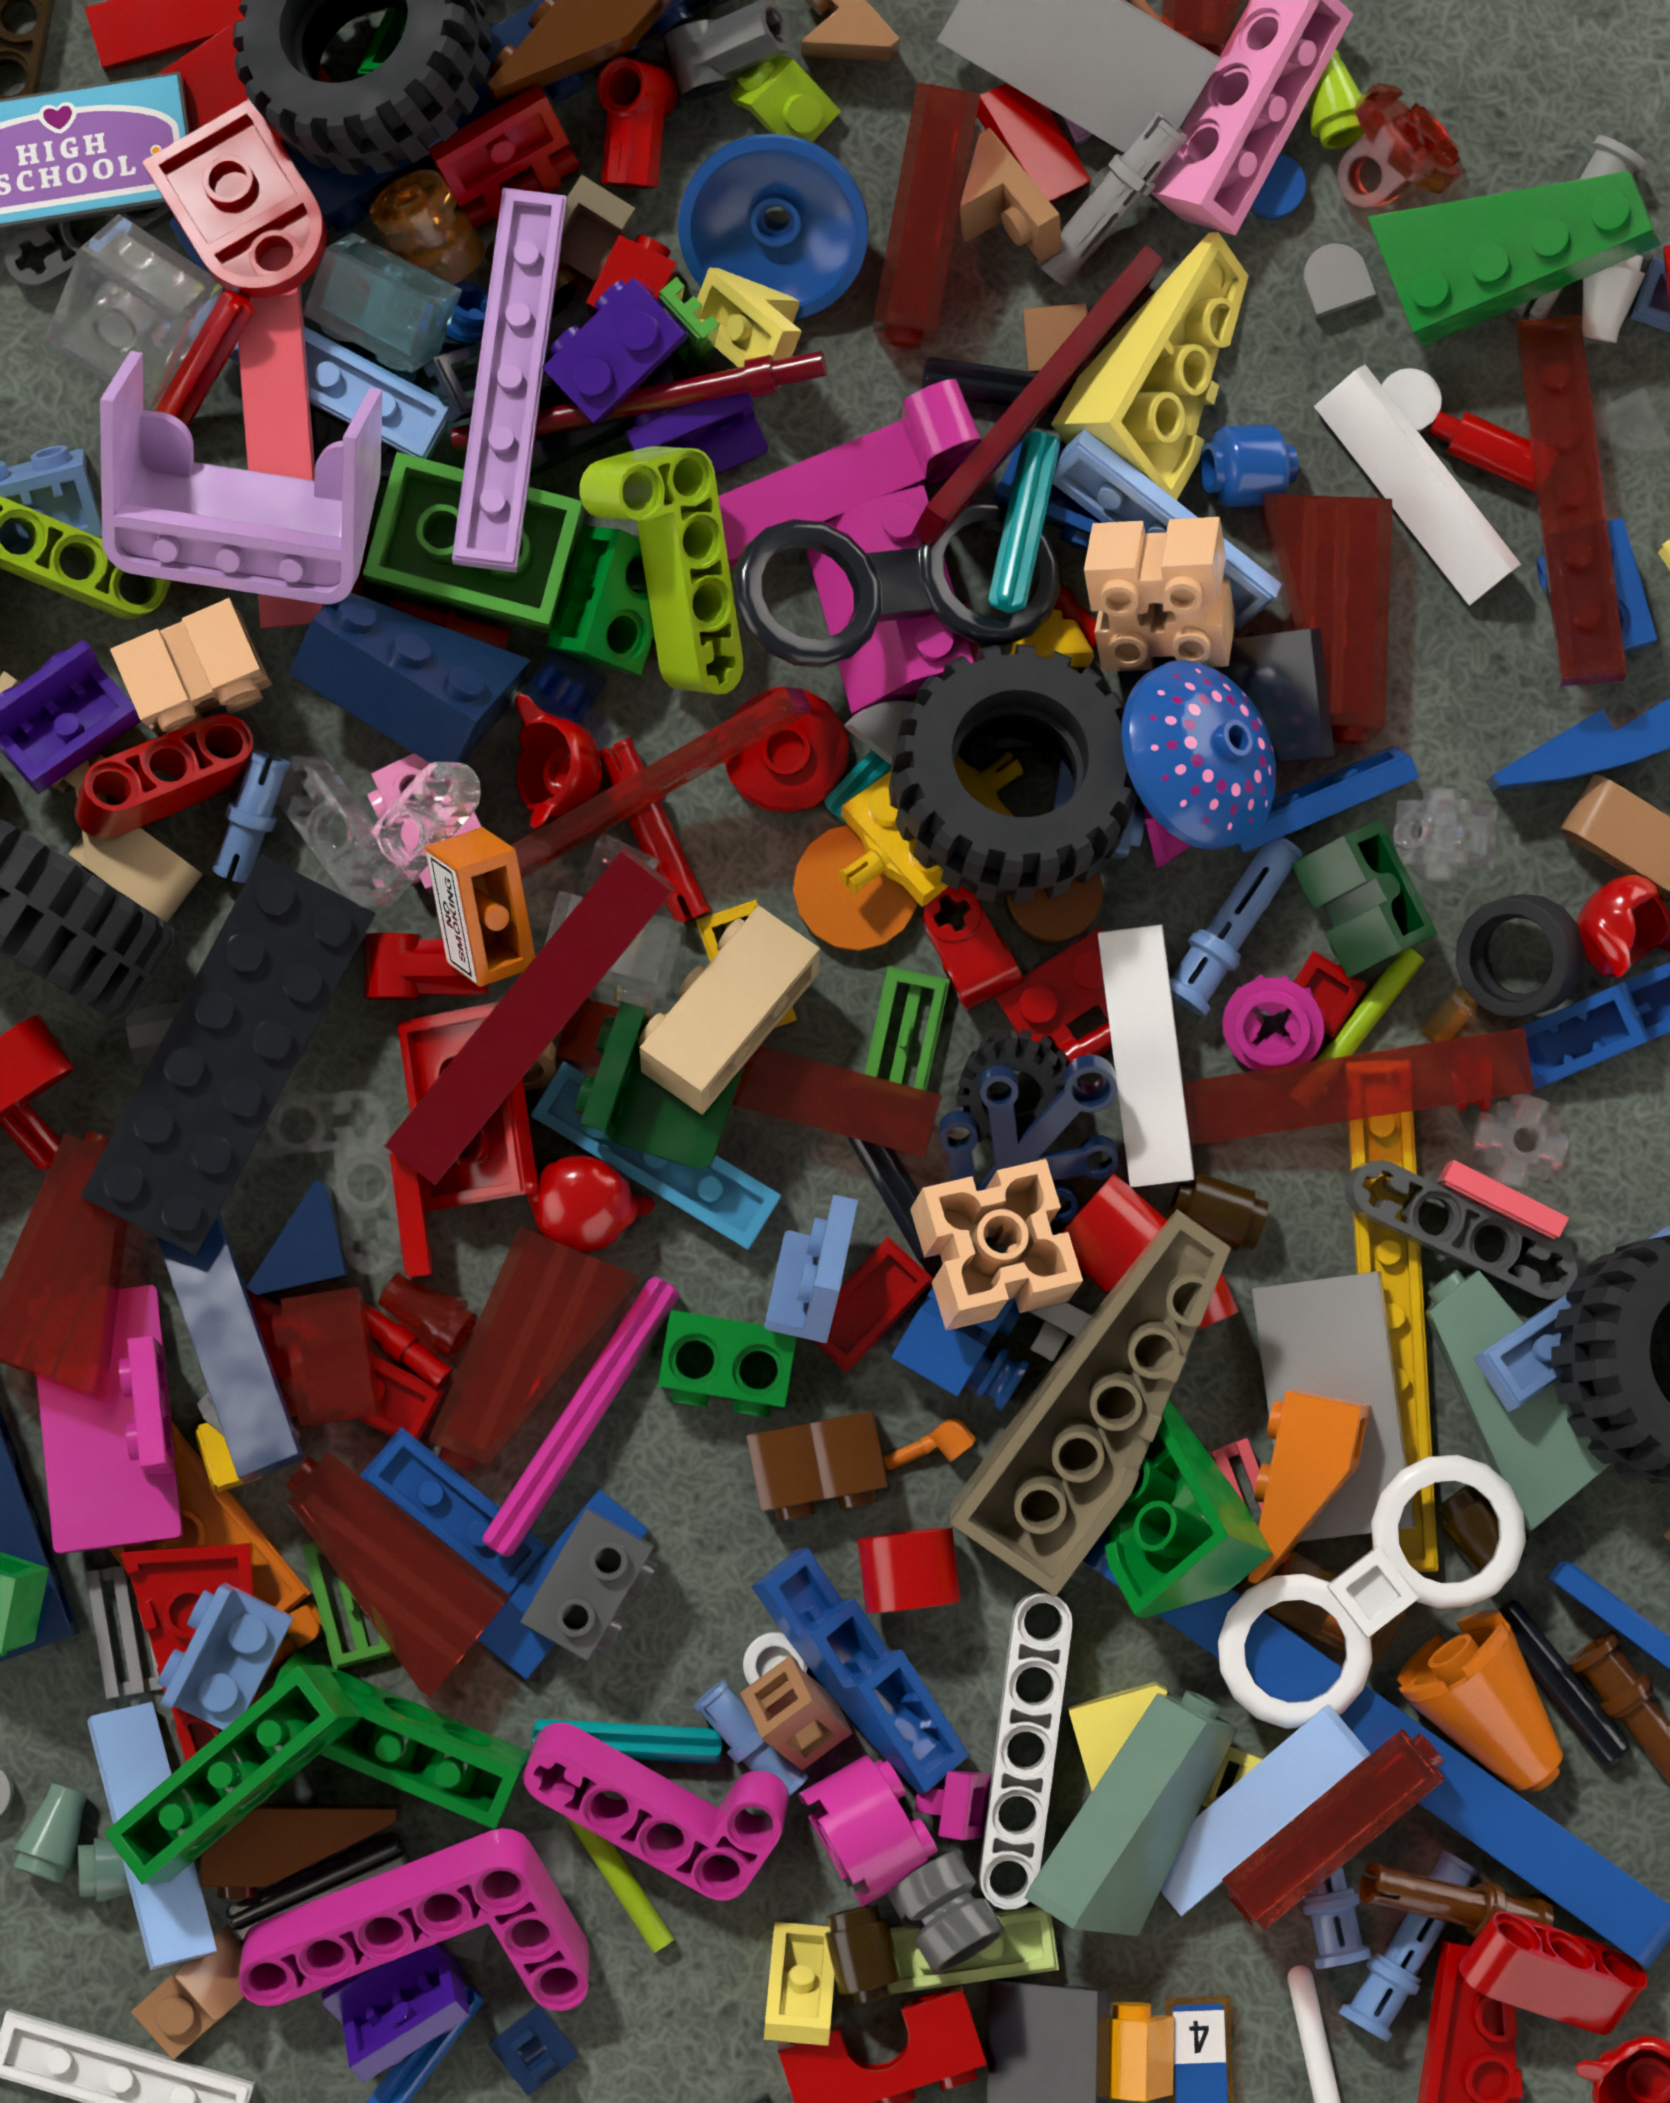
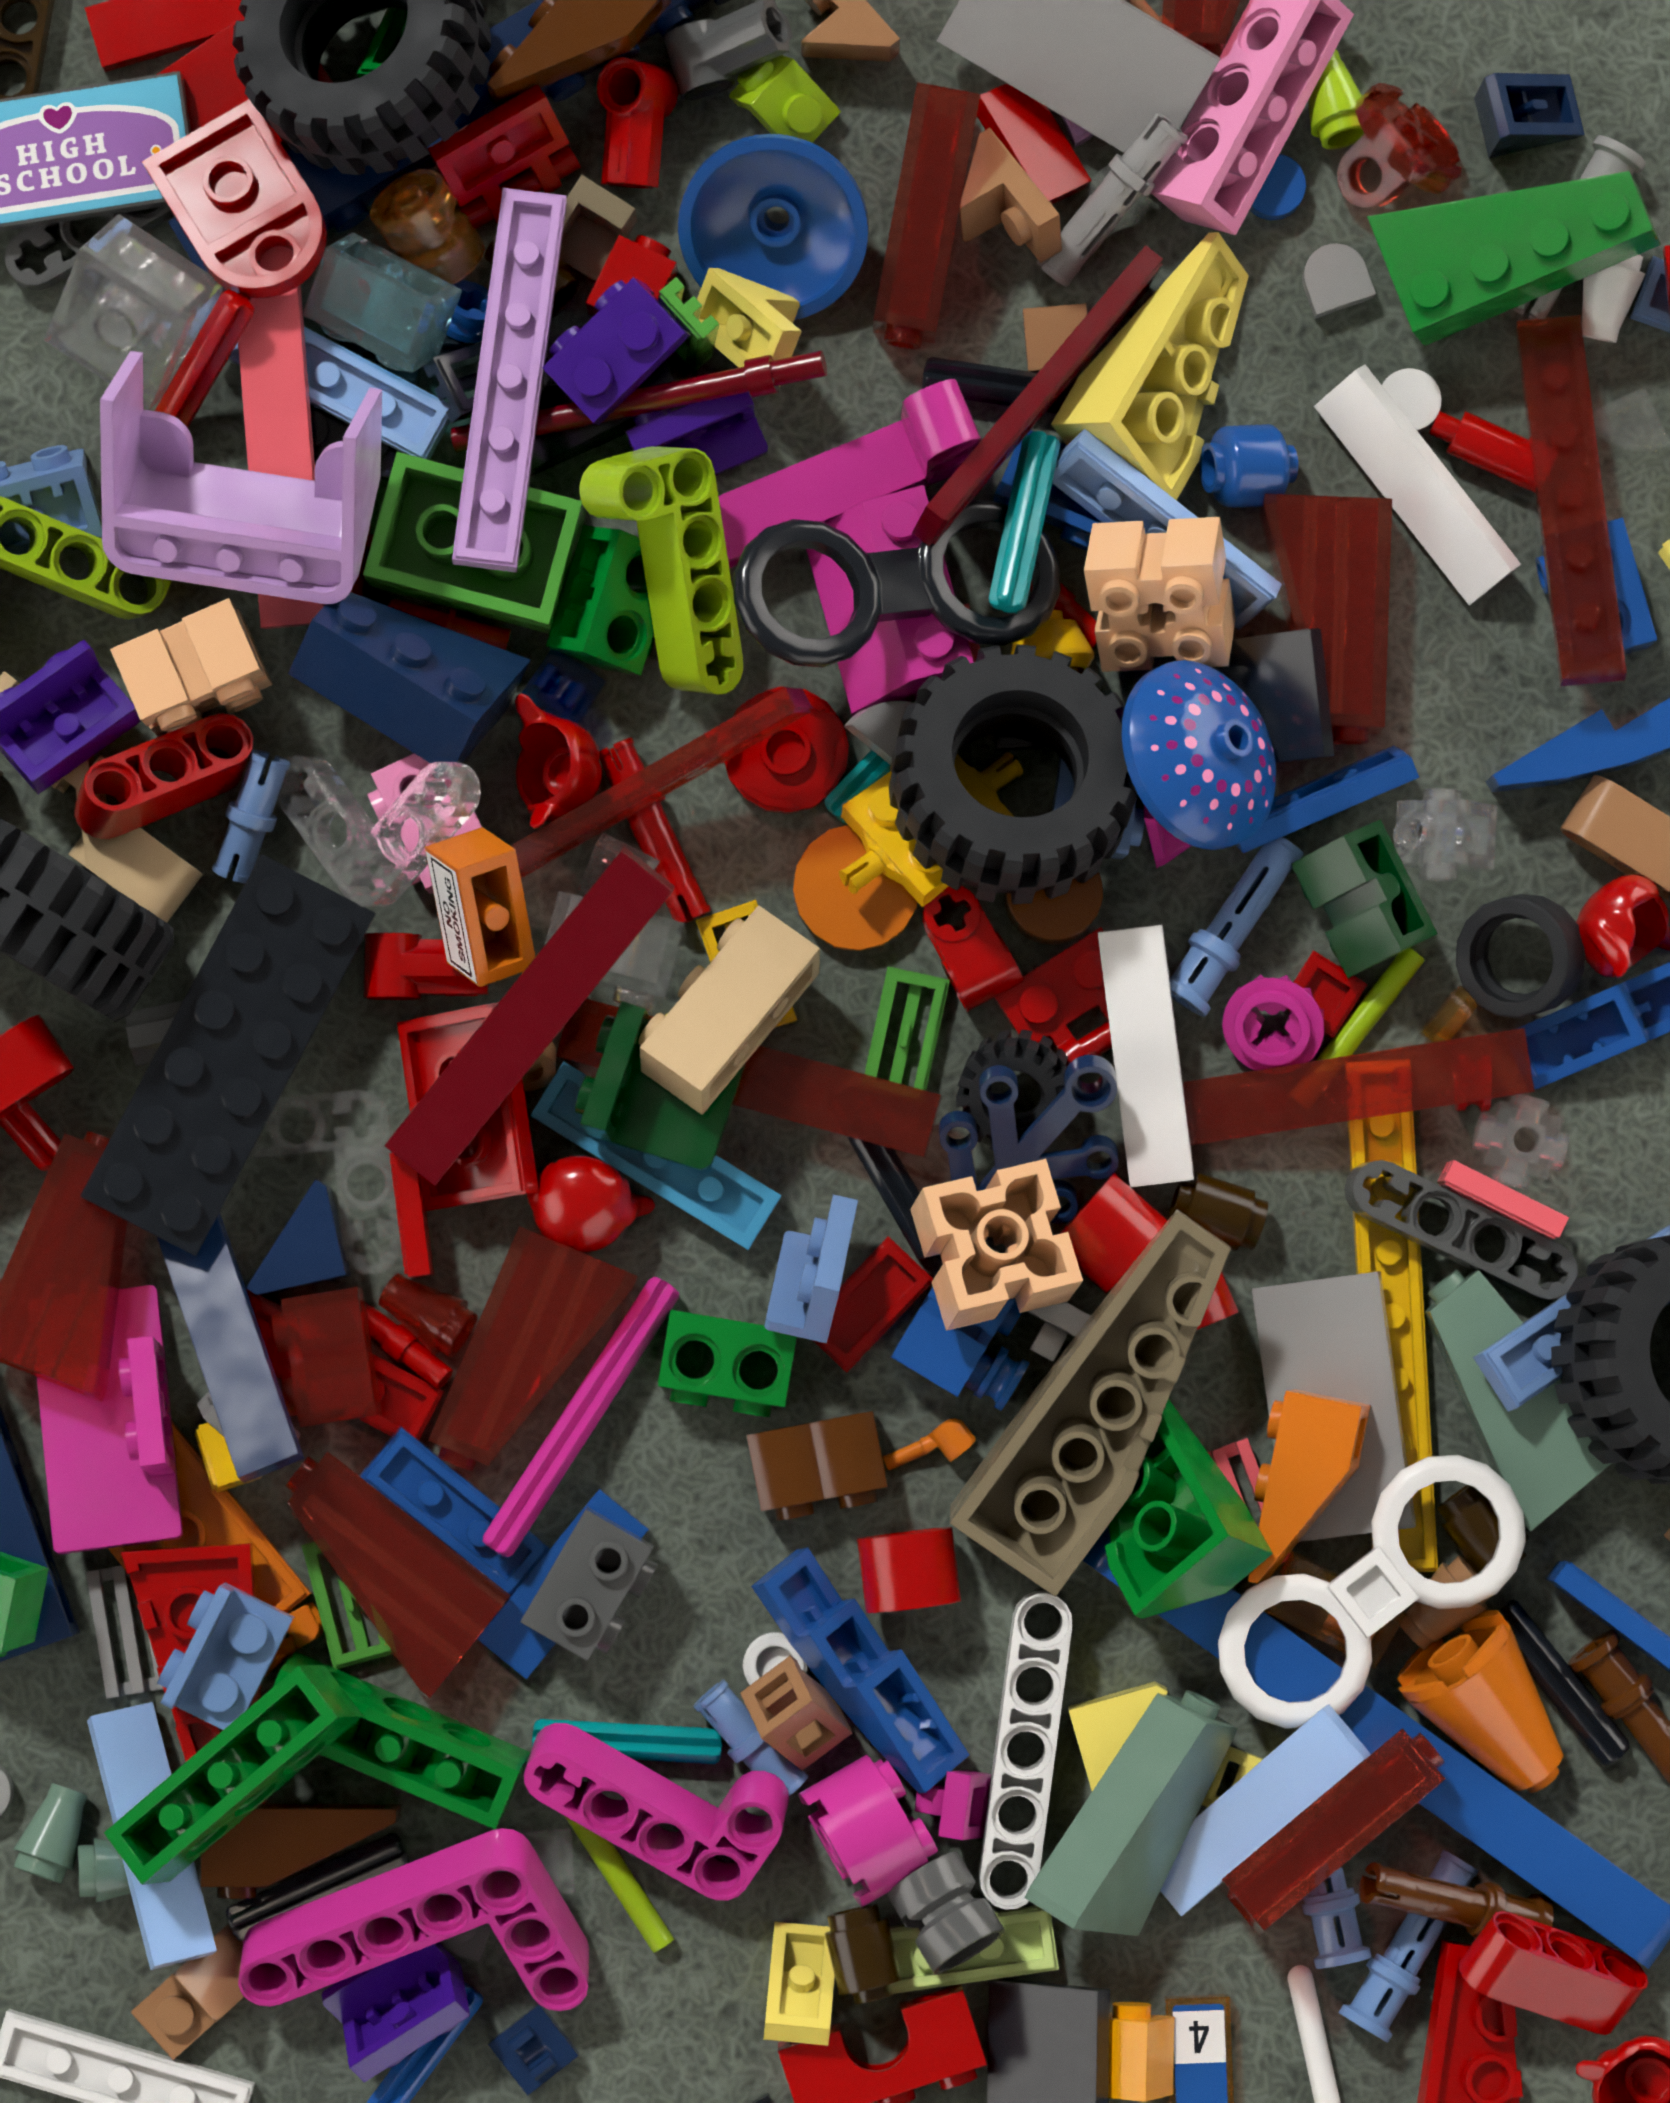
none -> medium nougat cone [1398,1556,1490,1650]
none -> dark blue slope [1474,73,1585,158]

